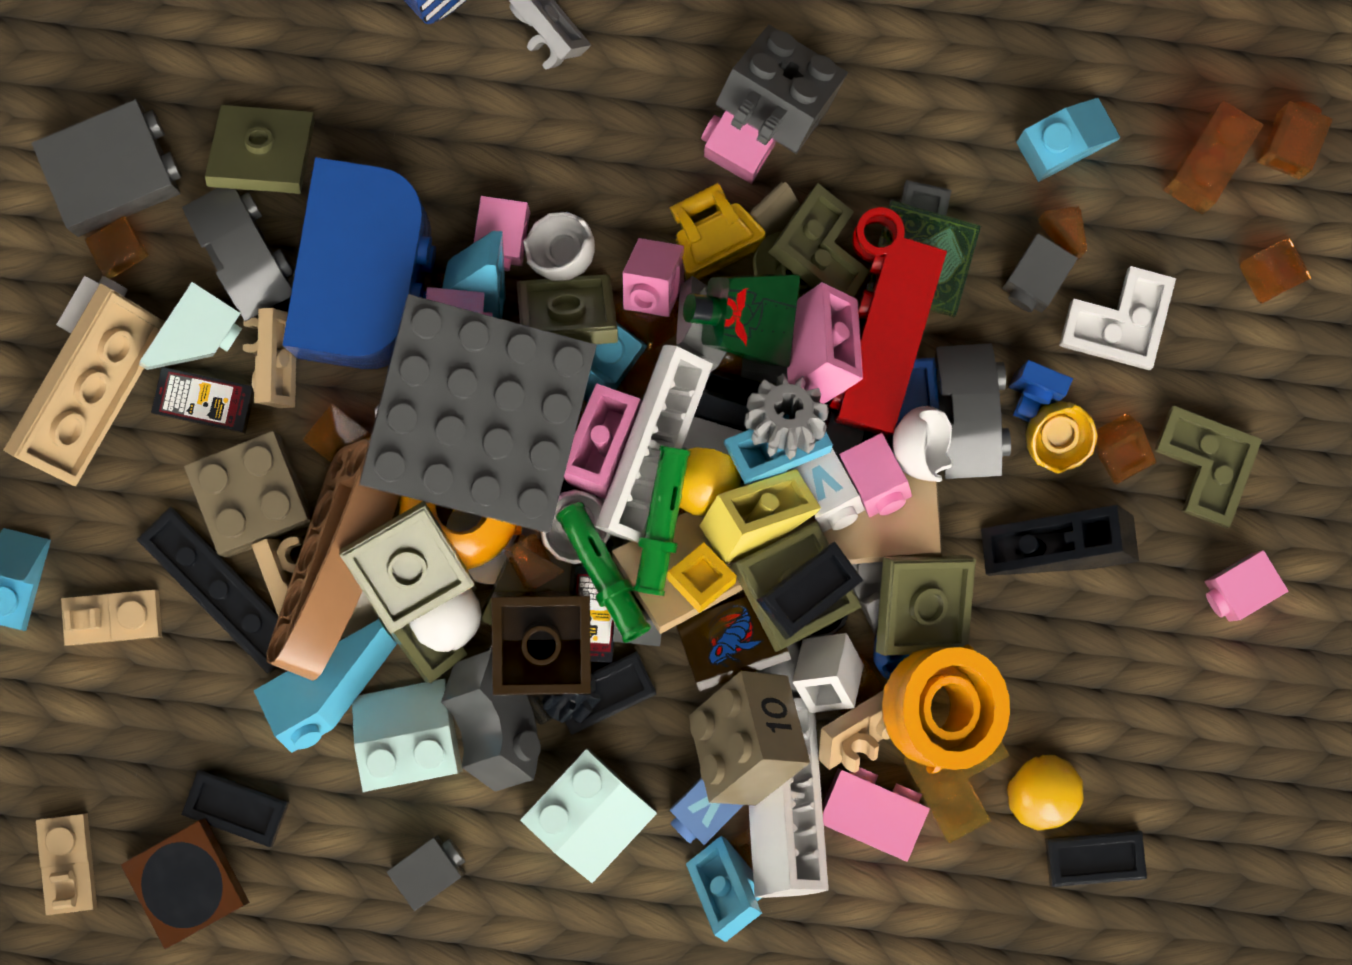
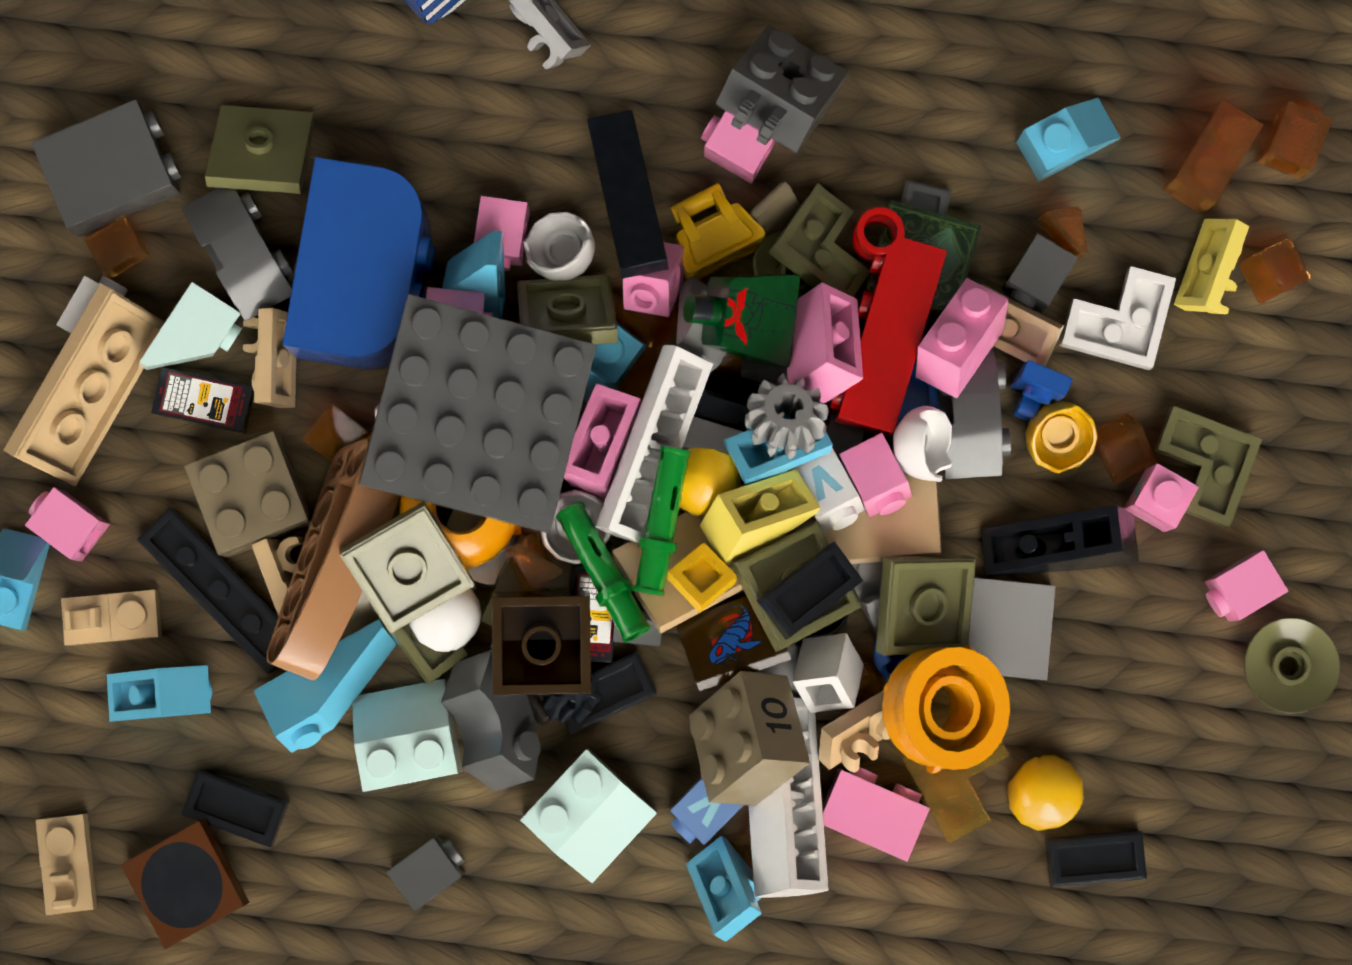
none -> bright pink brick [25,487,110,562]
none -> medium azure slope [106,665,212,722]
none -> black tile [587,110,669,279]
none -> bright pink brick [916,278,1009,398]
none -> light grey tile [969,578,1056,680]
none -> tan plate [981,284,1064,367]
none -> bright pink brick [1123,463,1199,532]
none -> light yellow plate [1174,219,1249,314]
none -> olive dish [1244,618,1340,713]

